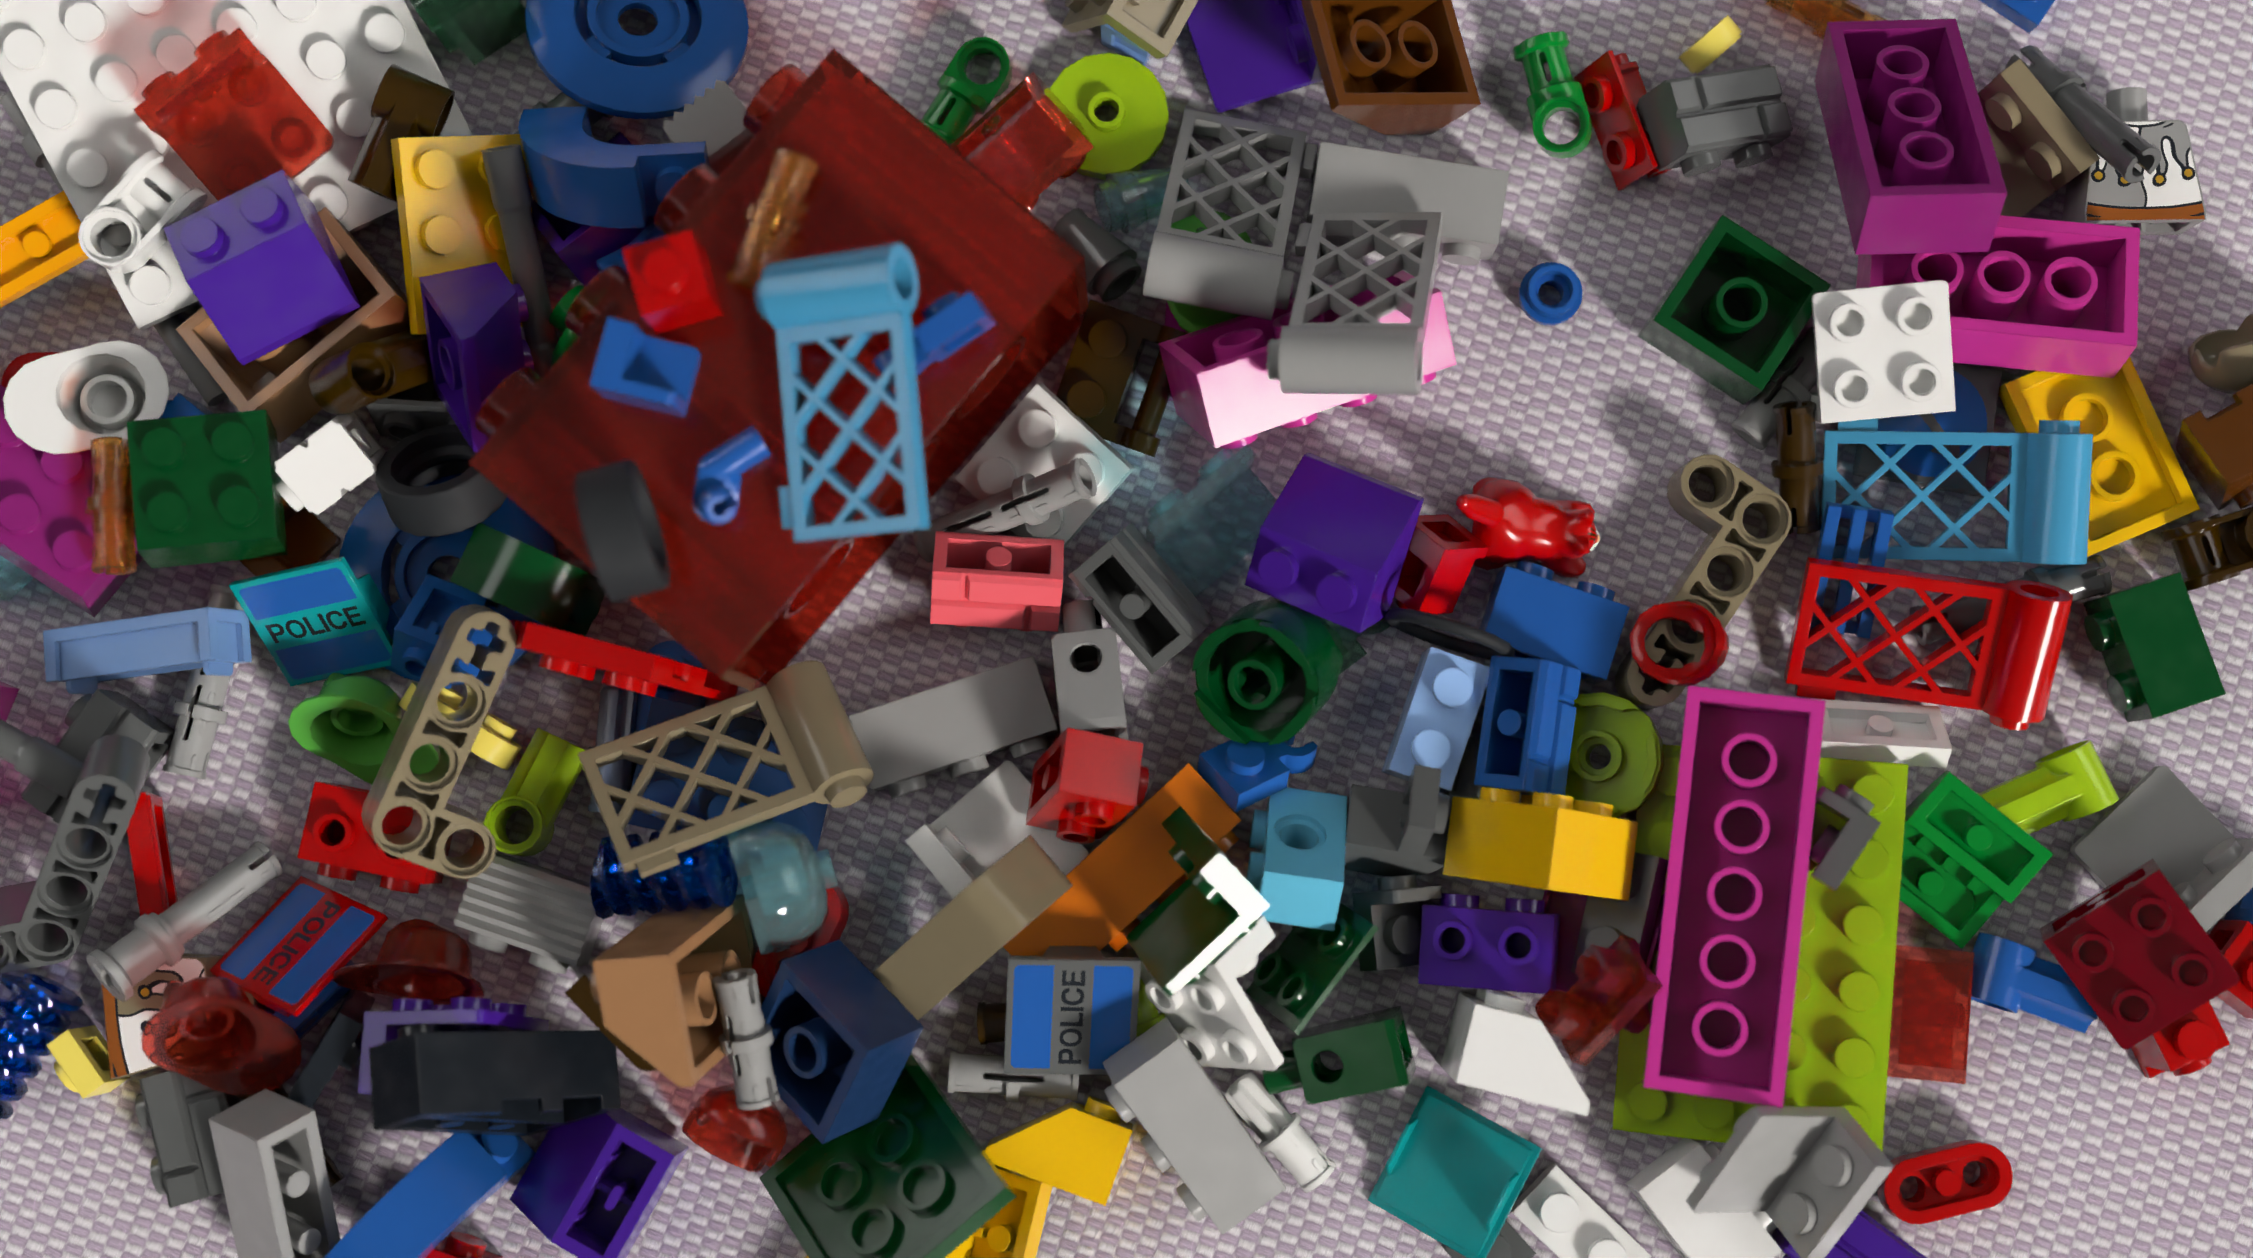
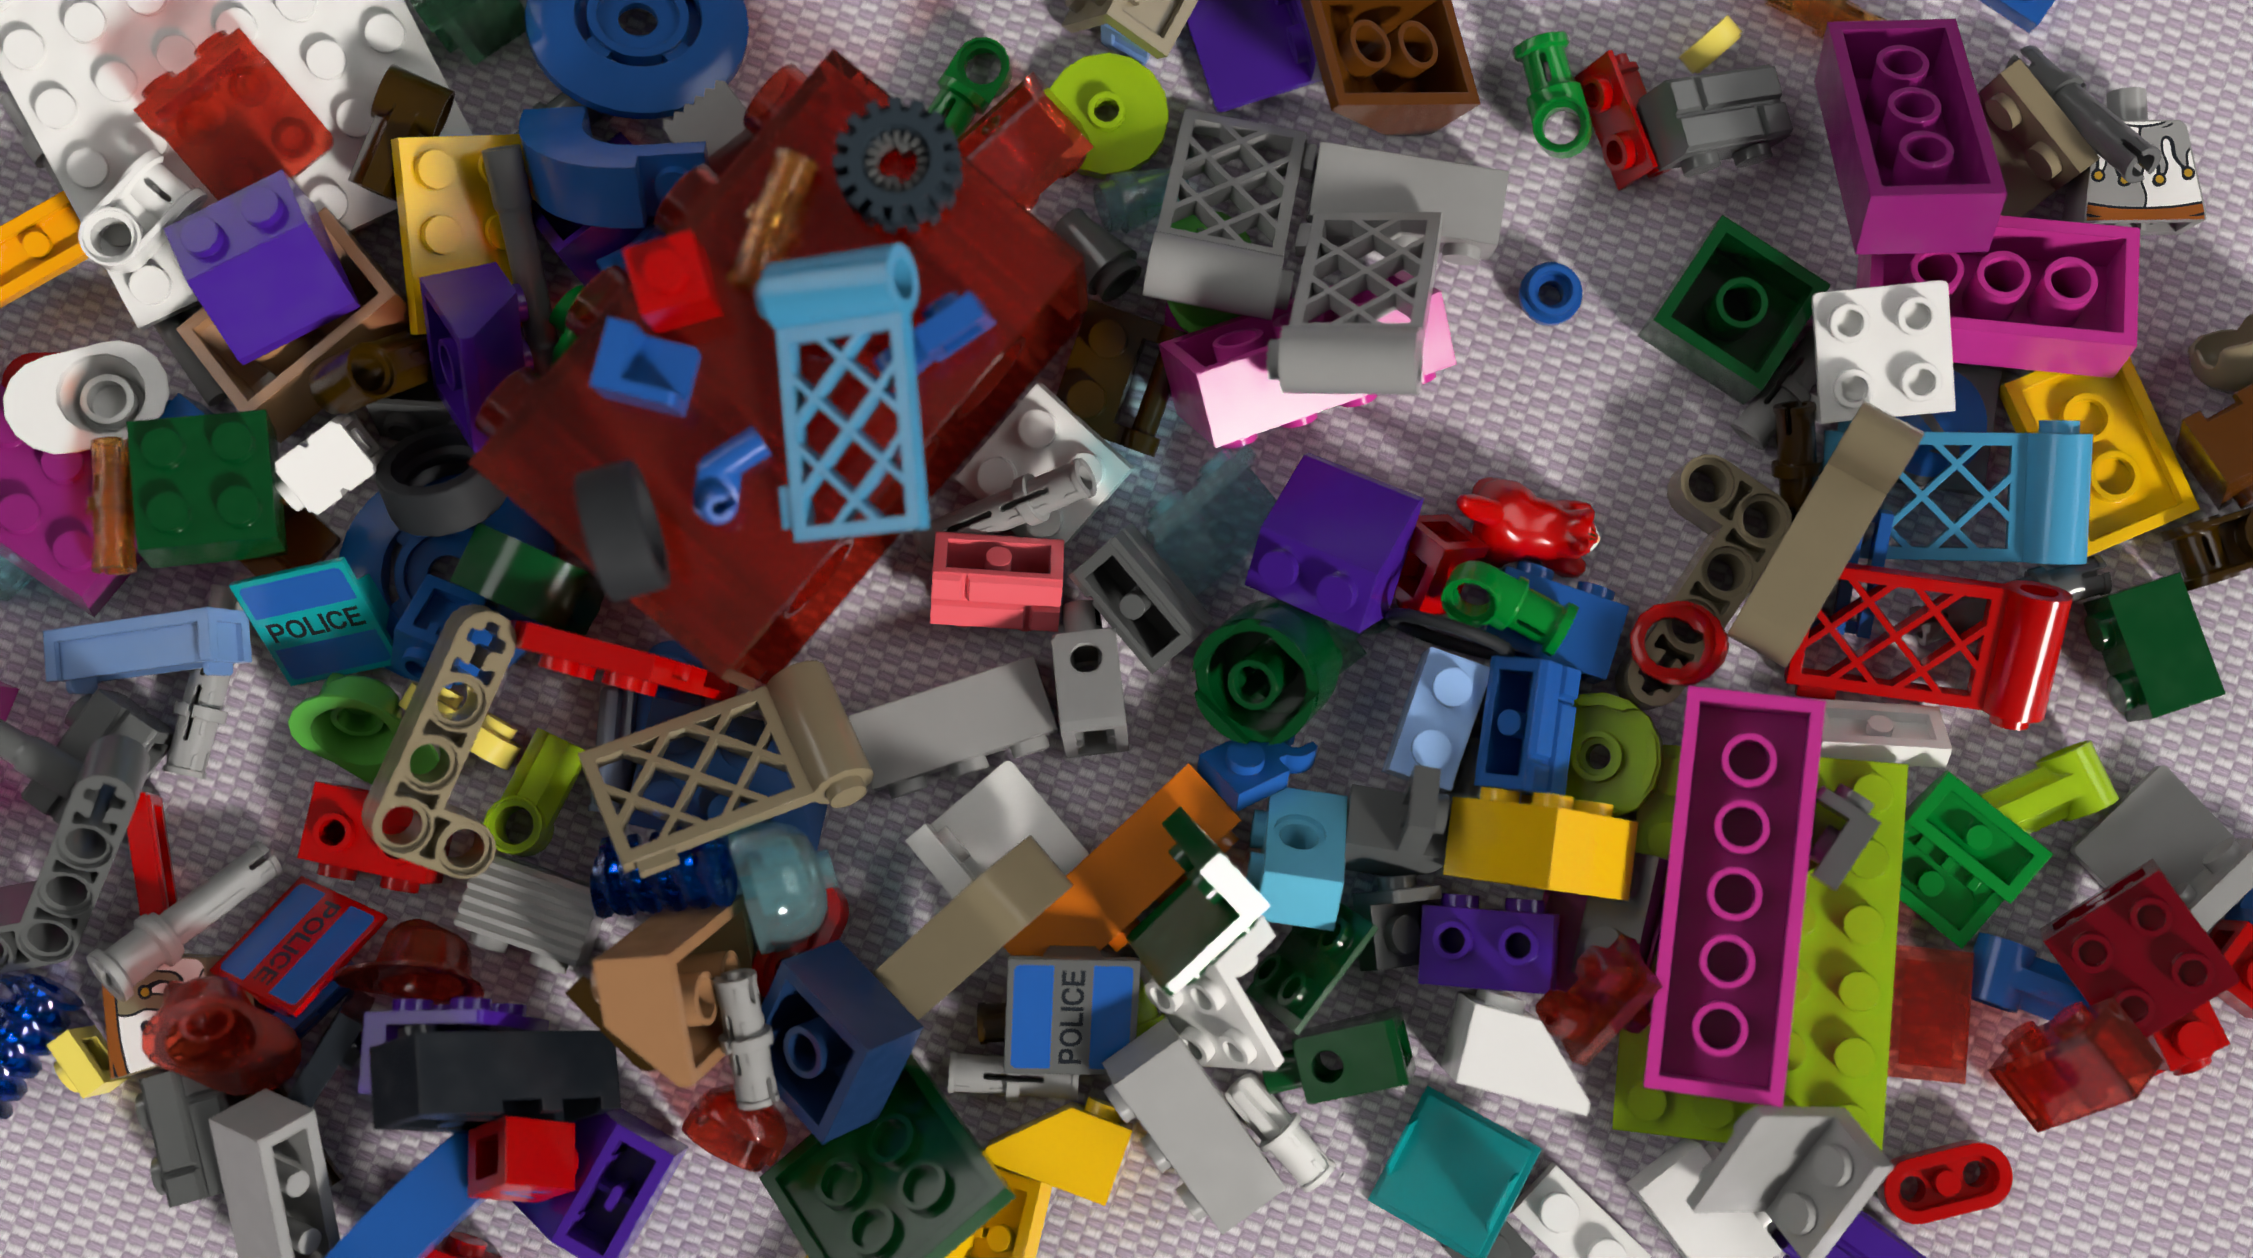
red brick [1026,727,1149,844] -> none
none -> red brick [468,1116,579,1203]
none -> black bush [833,96,963,234]
none -> green connector [1441,561,1579,657]
none -> dark tan beam [1727,401,1925,668]
none -> clear red brick [1988,997,2164,1133]

